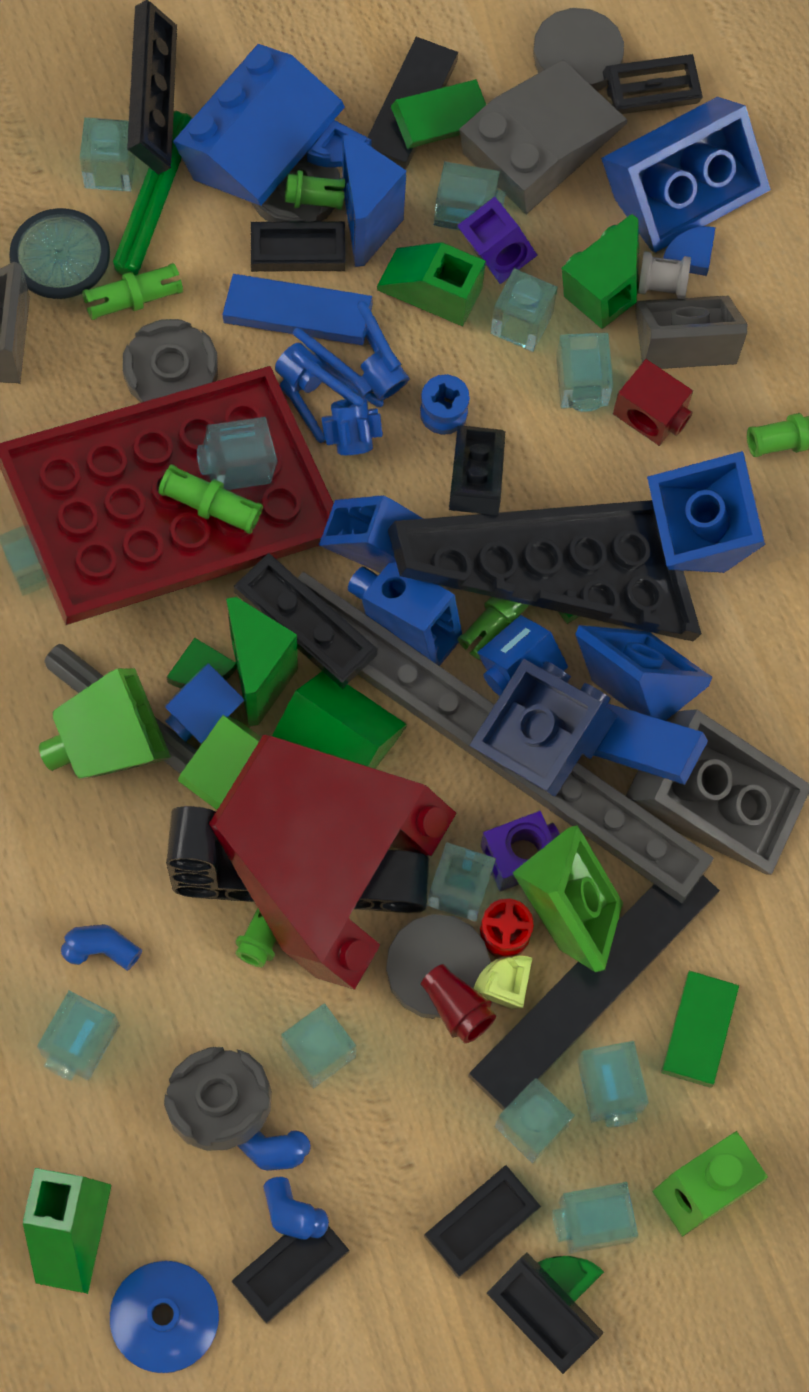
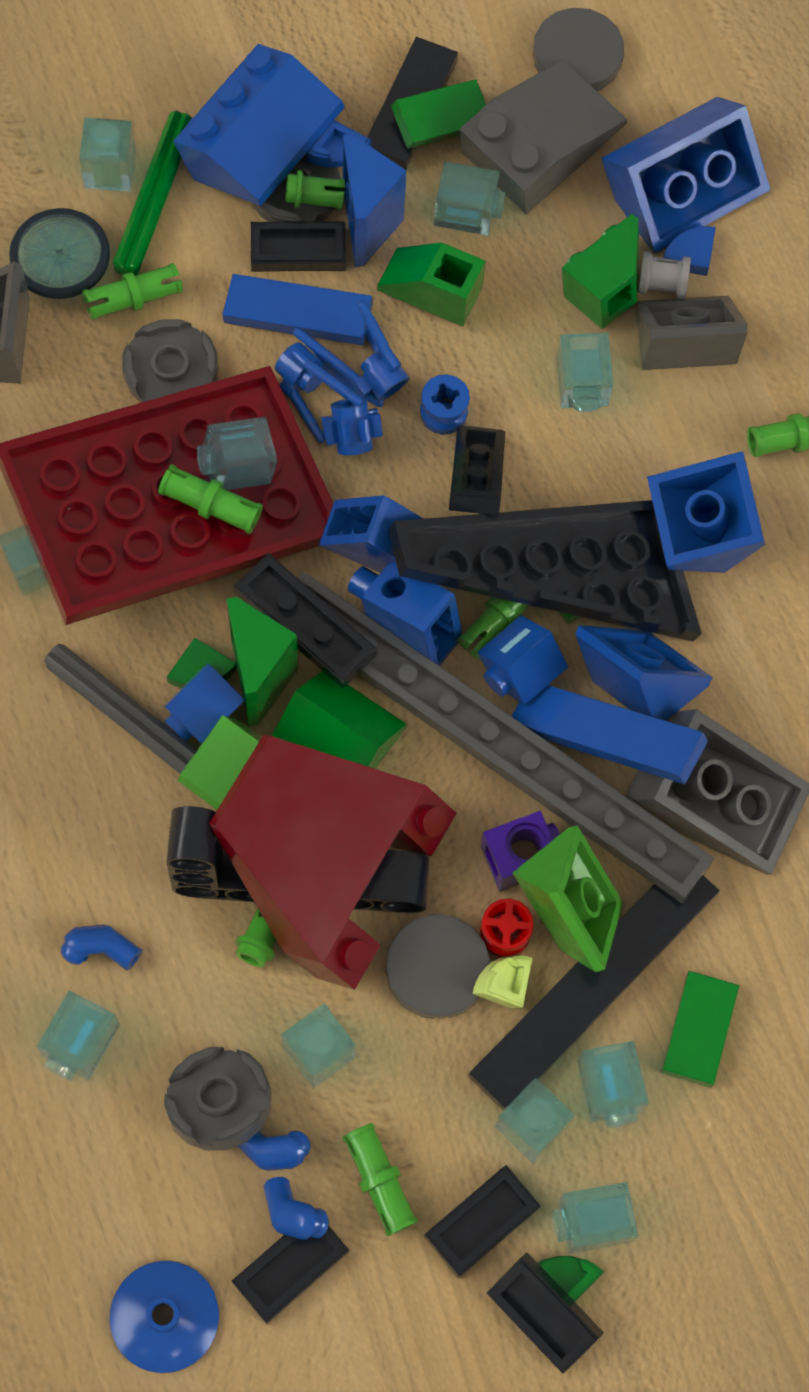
green slope [22,1168,112,1294] -> none
bright green torso [39,668,171,779] -> none
black tile [127,0,177,175] -> none
dark red cone [420,964,496,1044] -> none
clear light blue brick [427,842,496,922] -> none
dark purple brick [457,196,538,284] -> none
dark blue plate [469,659,618,797] -> none
clear light blue brick [491,268,558,352] -> none
black tile [602,54,703,114] -> none
dark red brick [613,359,693,446] -> none
bright green torso [652,1131,768,1237] -> none
none -> bright green pin [342,1123,418,1237]

